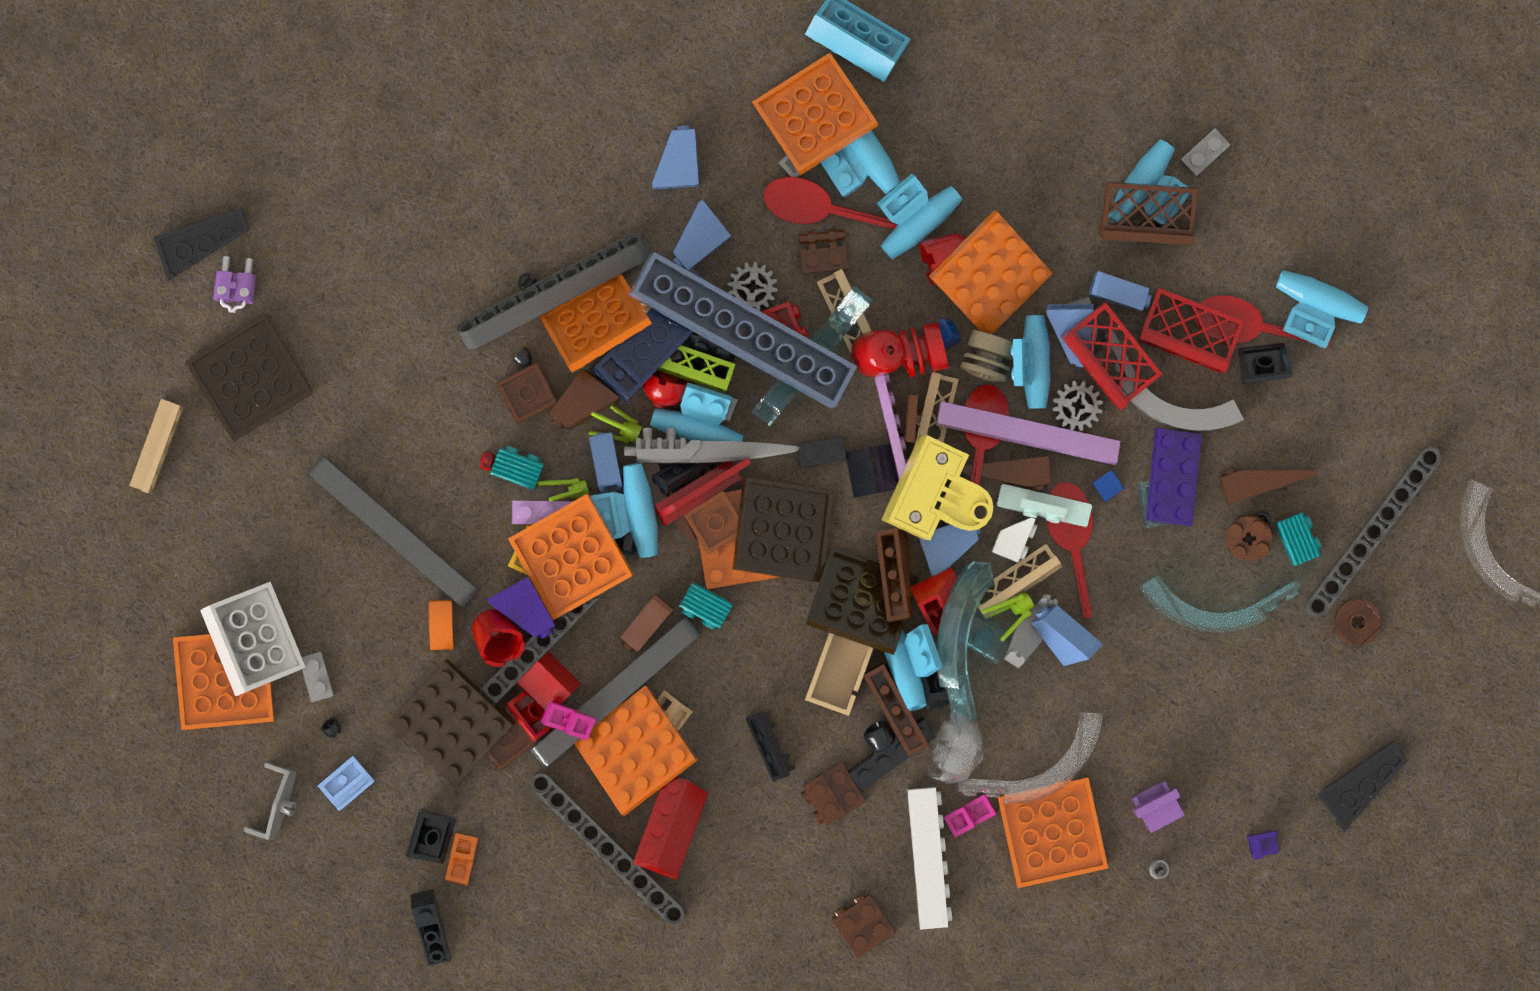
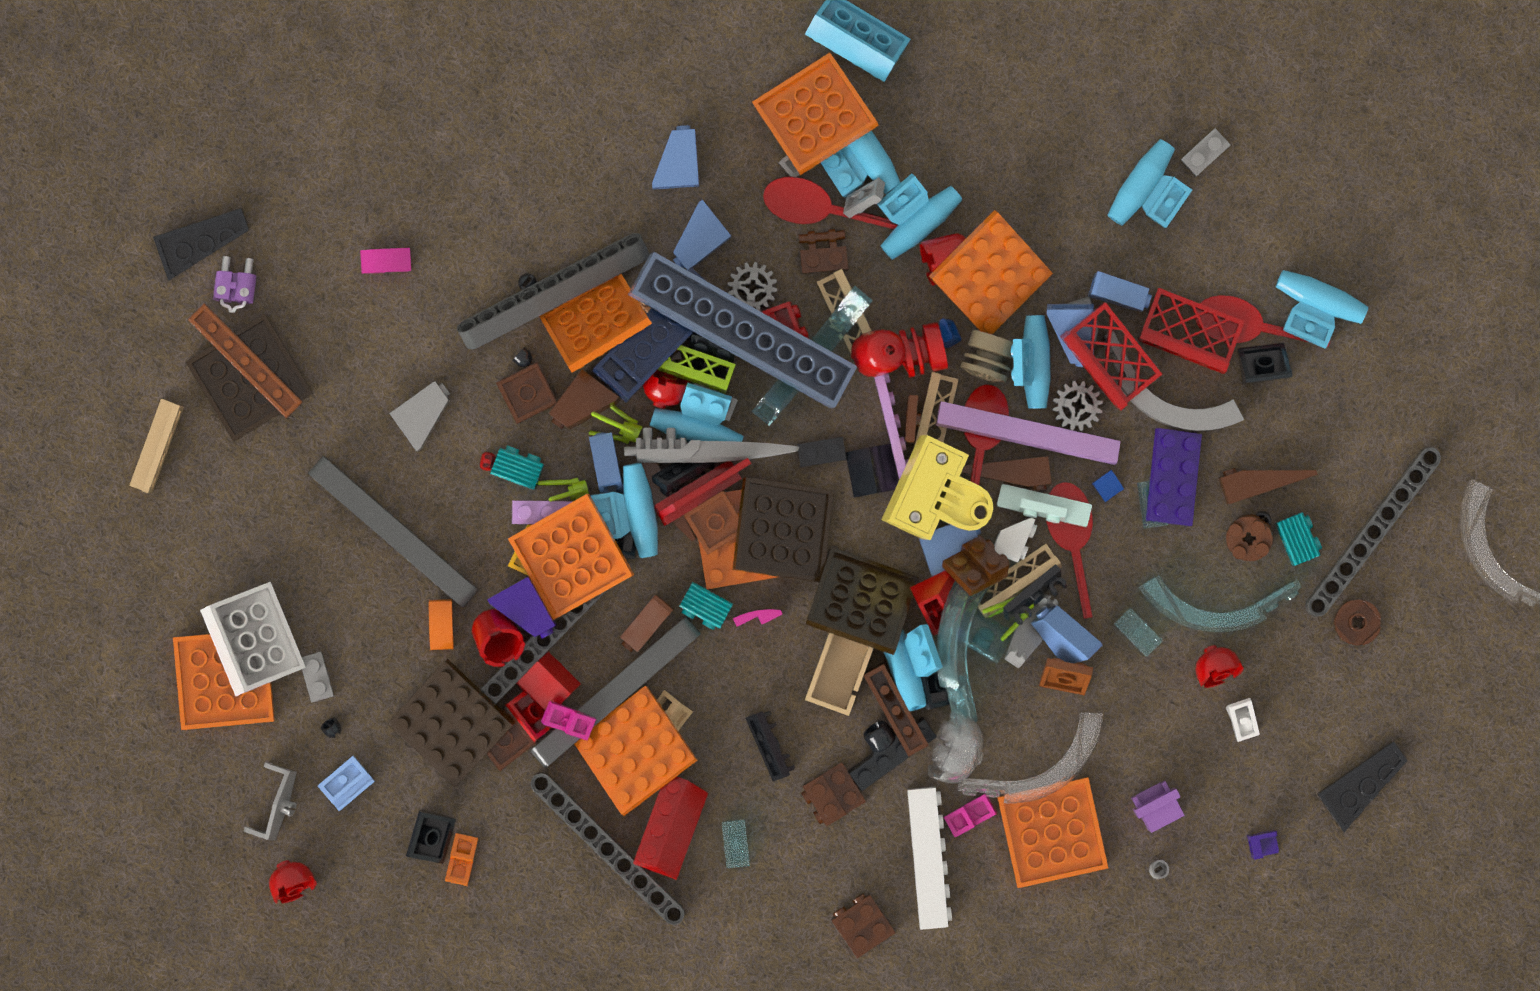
black slope [411,889,451,966] -> none
reddish brown slope [876,528,911,623] -> none
reddish brown fence [1098,182,1198,245] -> none
none -> dark orange tile [188,303,303,419]
none -> red cylinder [269,860,317,904]
none -> dark pink slope [360,248,411,274]
none -> light grey slope [389,381,450,452]
none -> clear light blue plate [722,819,750,868]
none -> dark pink slope [733,609,782,627]
none -> light grey plate [843,178,885,218]
none -> reddish brown plate [942,535,1009,596]
none -> black plate [1003,564,1067,625]
none -> dark orange plate [1039,658,1093,695]
none -> clear light blue plate [1114,608,1163,657]
none -> red cylinder [1195,645,1244,688]
none -> white slope [1226,698,1260,742]

